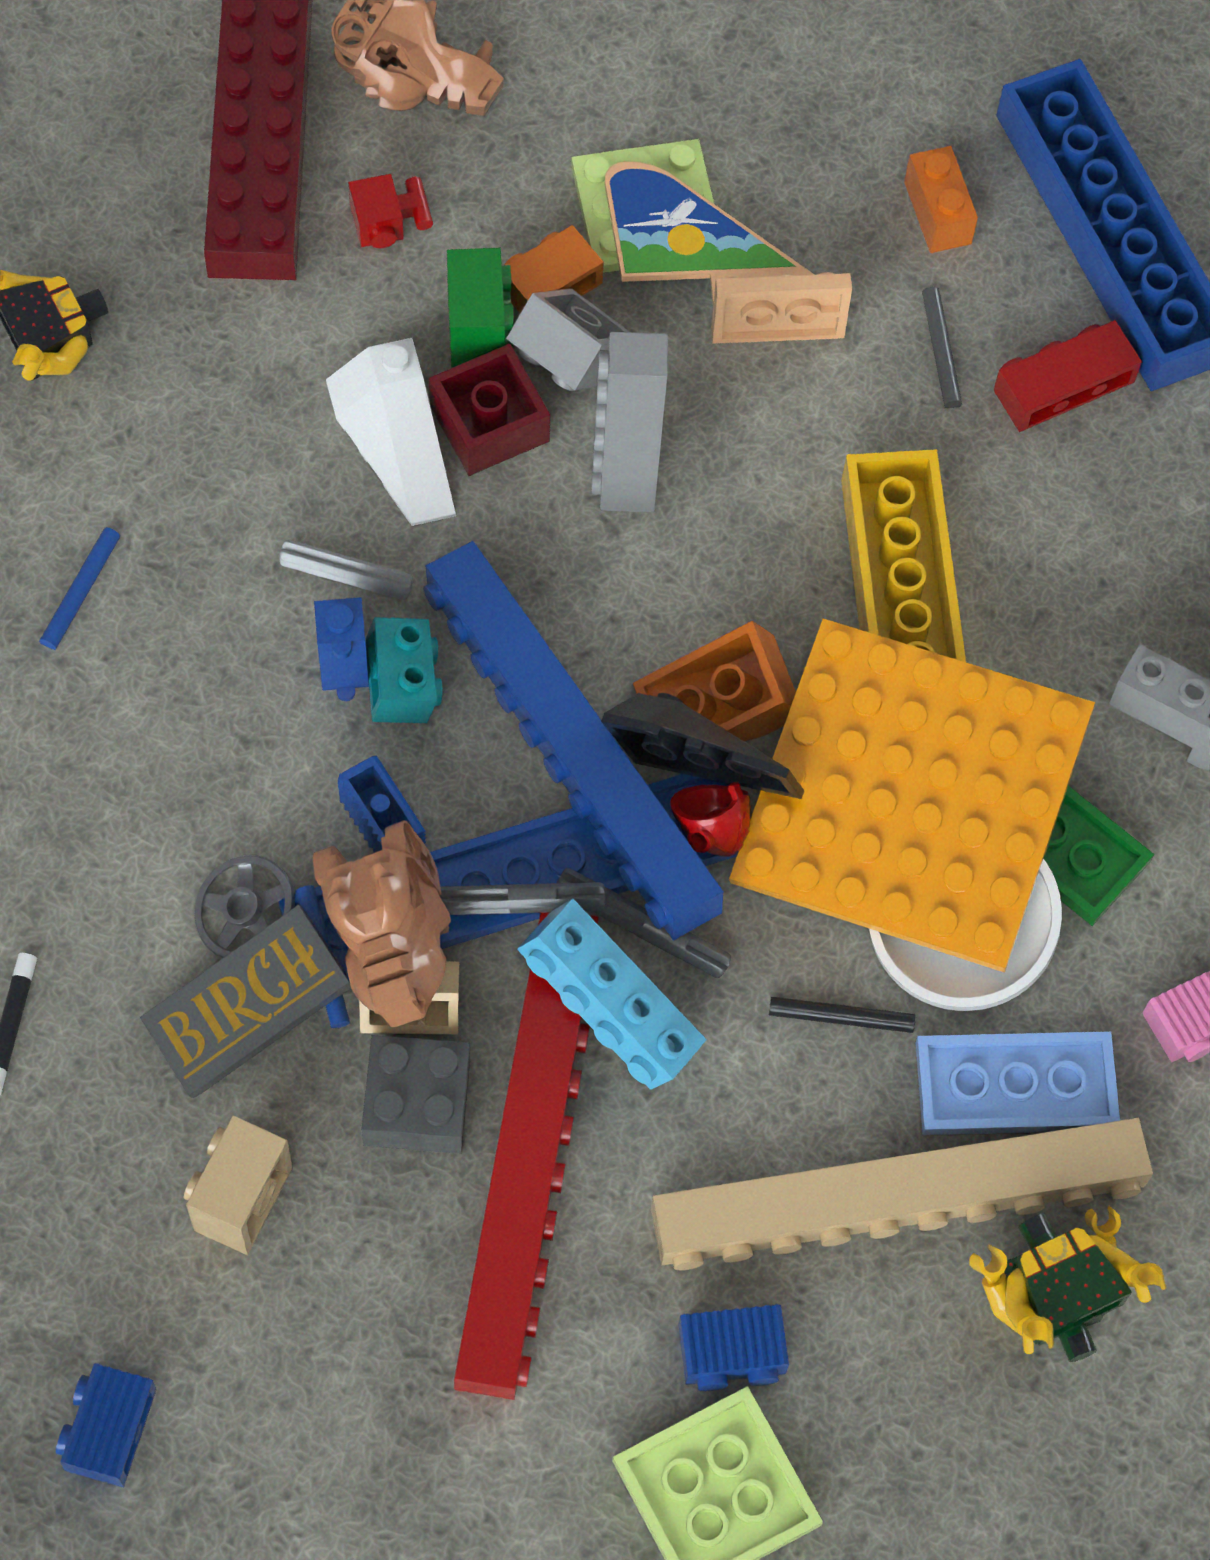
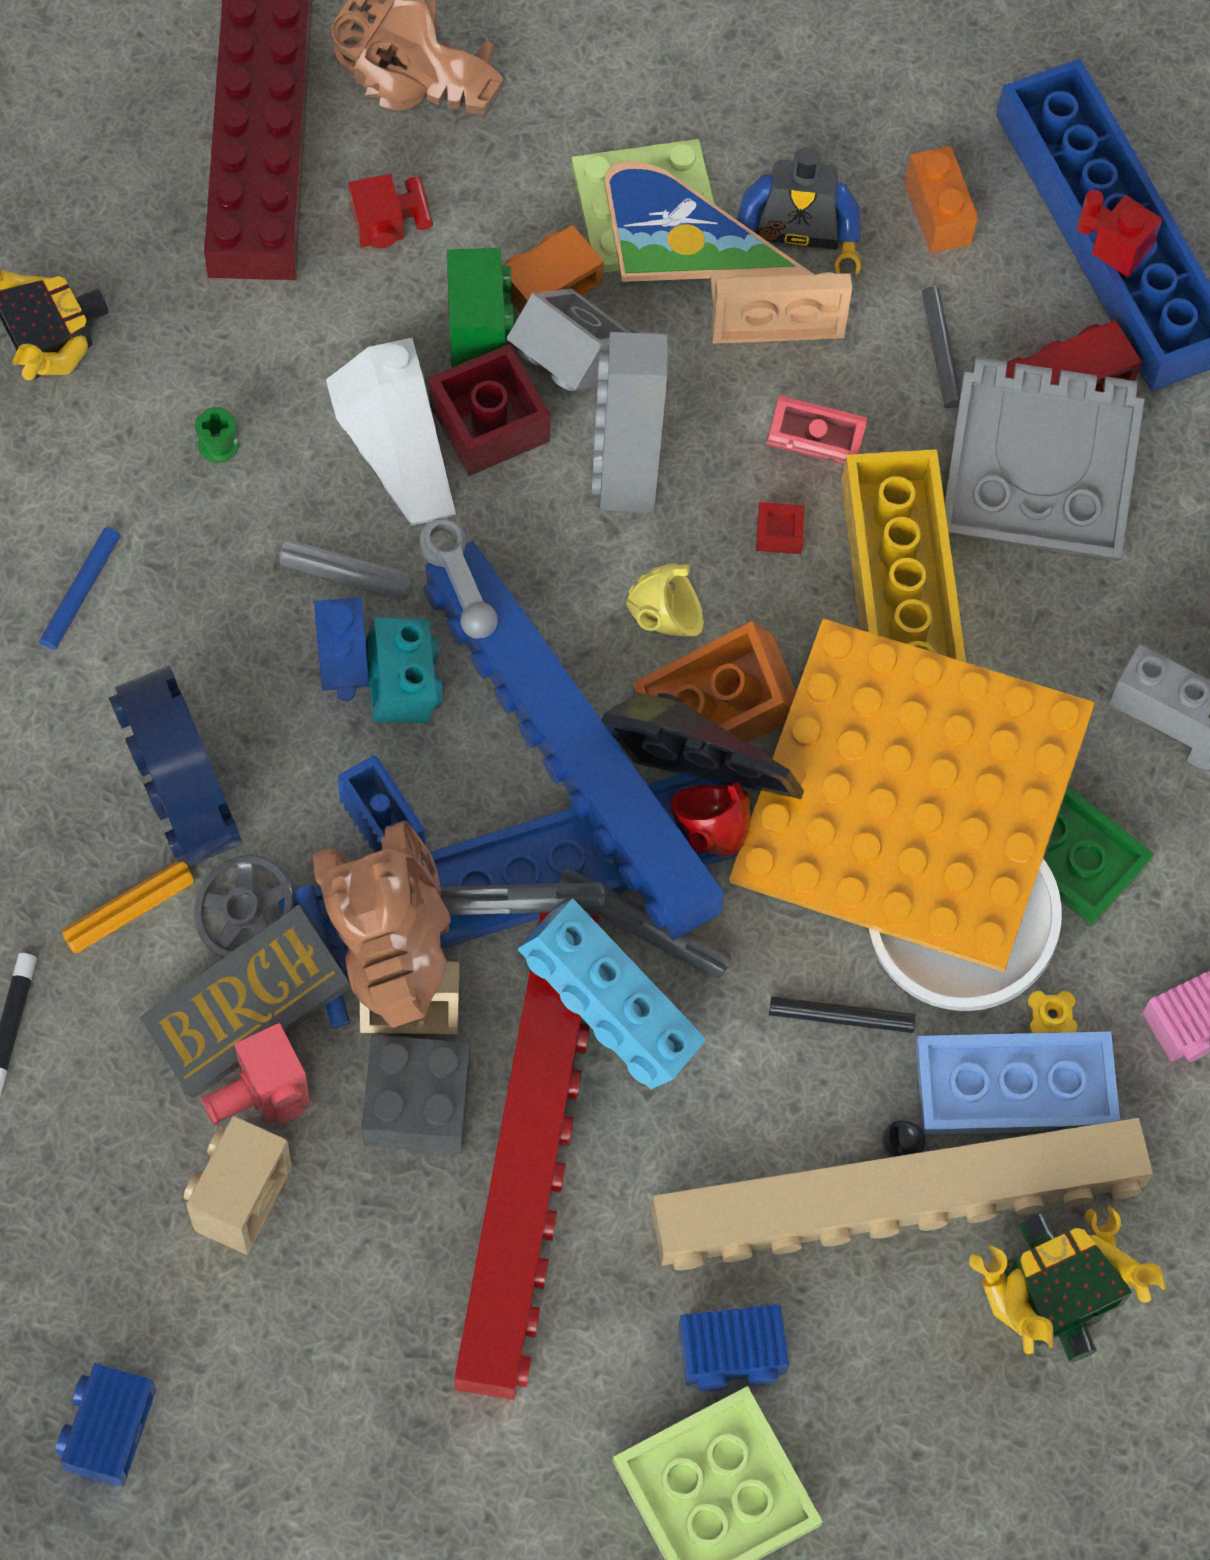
none -> light orange axle [62,860,194,953]
none -> dark blue brick [109,665,243,866]
none -> green bush [195,407,239,463]
none -> coral brick [200,1022,310,1126]
none -> light grey piece [419,518,498,639]
none -> light yellow helmet [626,563,704,637]
none -> torso [737,148,863,276]
none -> red plate [756,502,805,554]
none -> coral brick [765,395,867,465]
none -> black hinge [882,1120,926,1157]
none -> light grey hinge [944,357,1145,561]
none -> yellow plate [1027,991,1078,1033]
none -> red brick [1077,190,1163,277]

